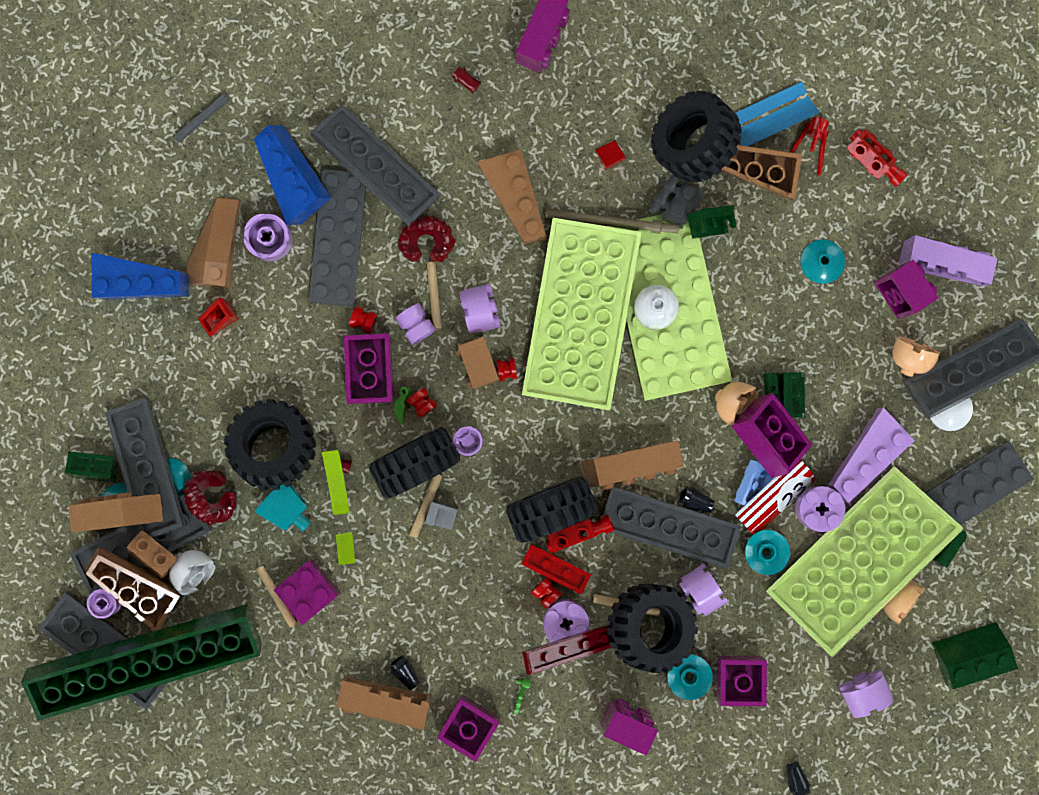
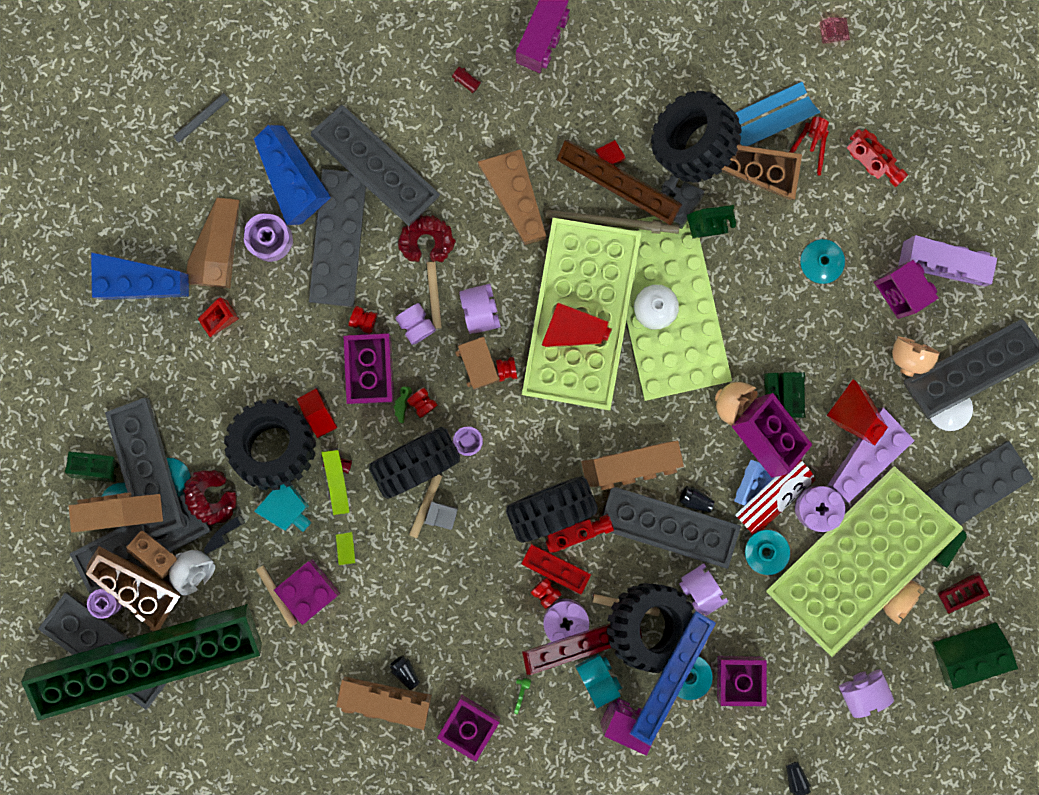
none -> black slope [204,516,245,554]
none -> red slope [297,388,338,438]
none -> red slope [542,303,612,348]
none -> reddish brown tile [556,139,682,225]
none -> teal brick [575,653,622,708]
none -> blue tile [629,611,716,746]
none -> clear pink slope [819,17,850,44]
none -> red slope [826,380,888,446]
none -> dark red slope [938,572,990,614]

